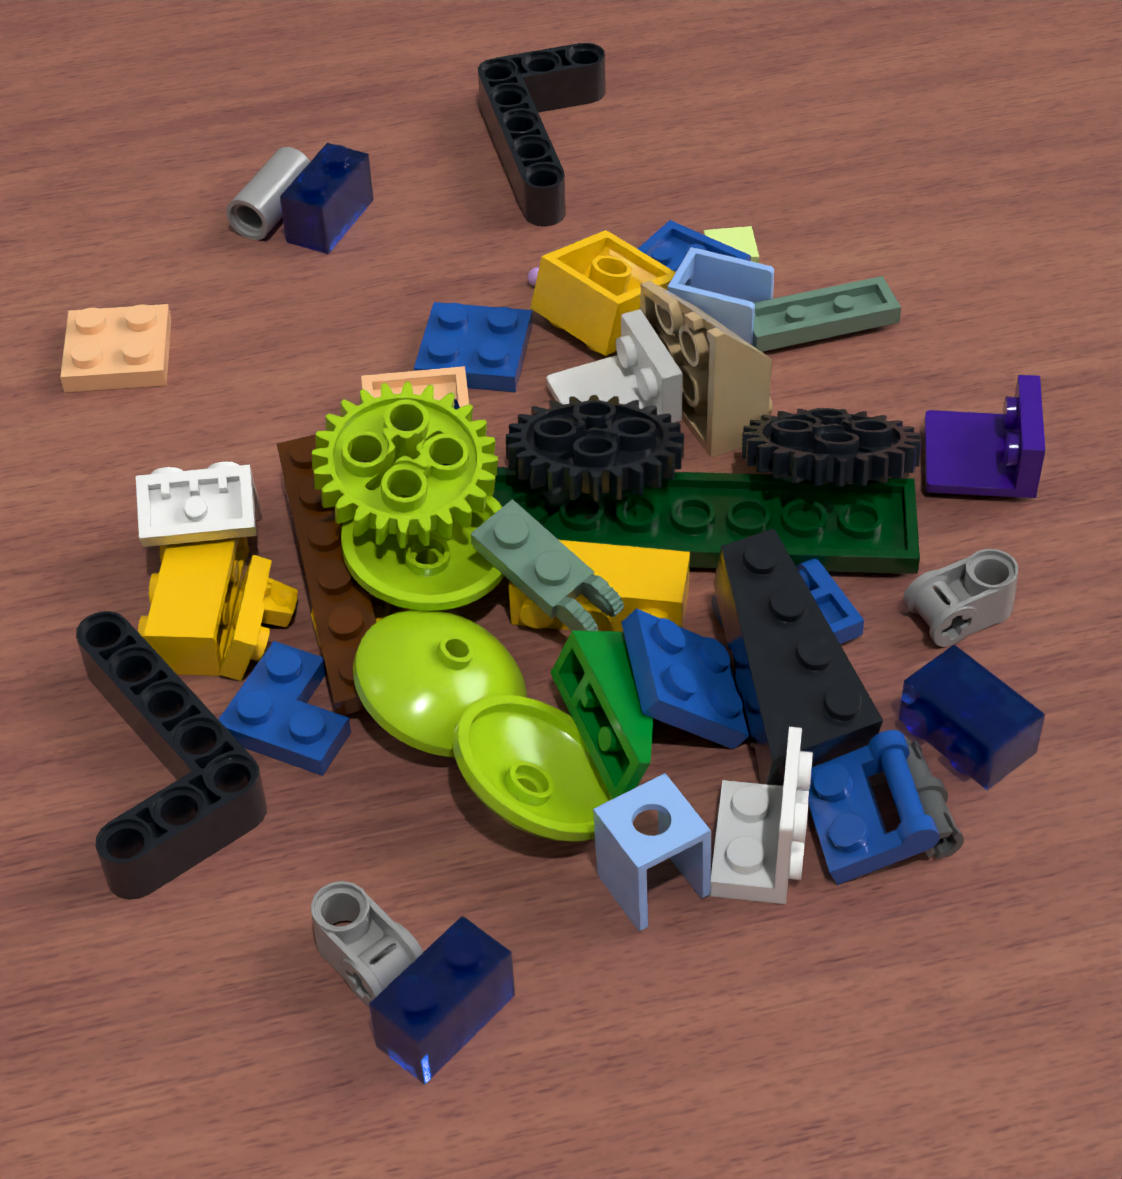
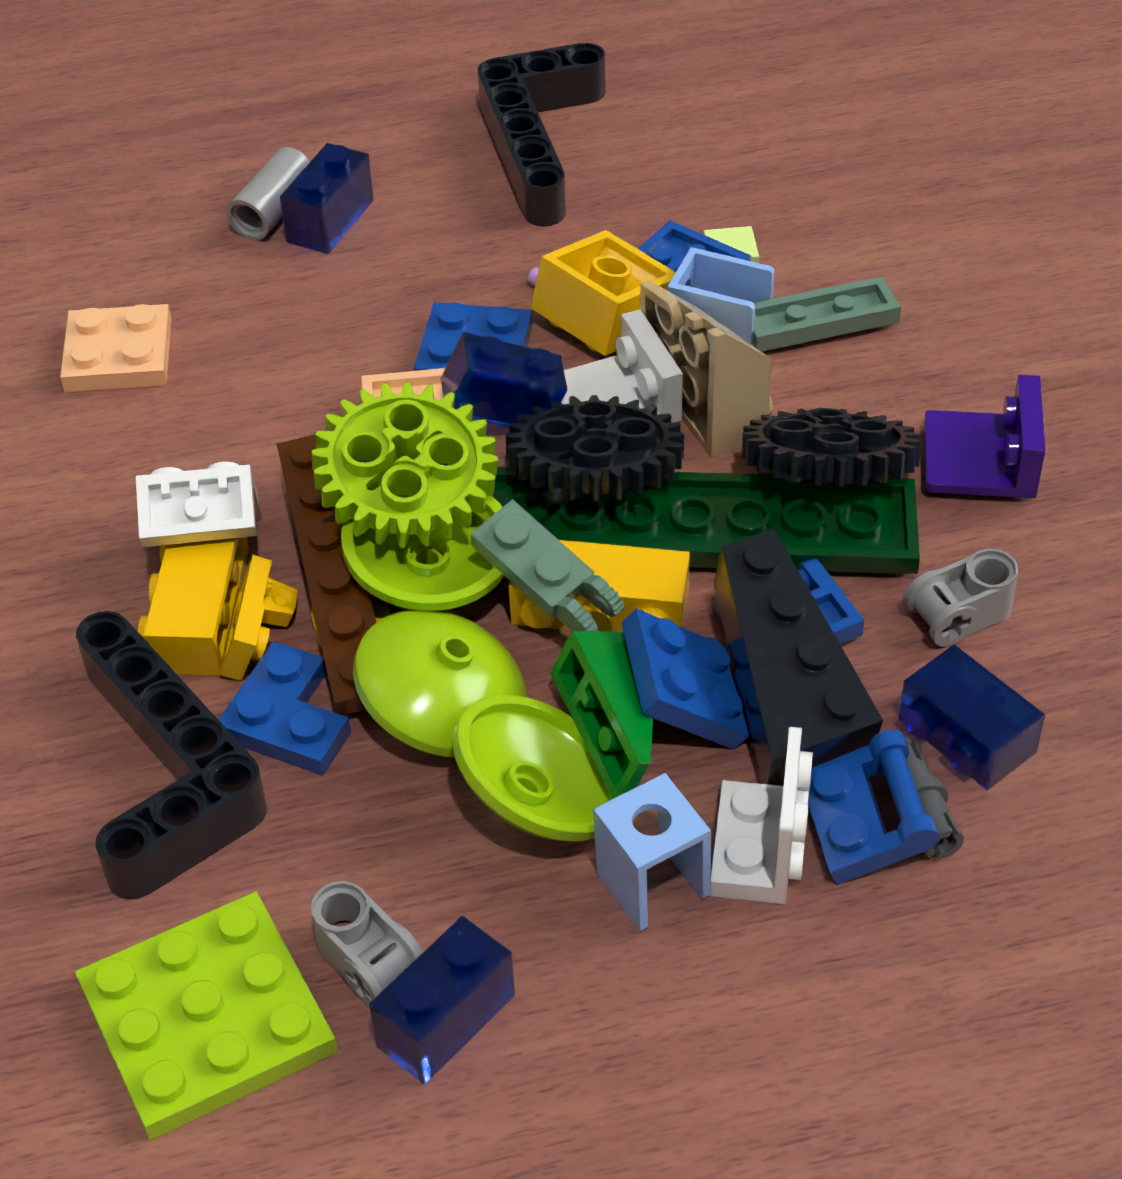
none -> lime plate [75,891,338,1141]
none -> clear blue brick [441,332,568,428]

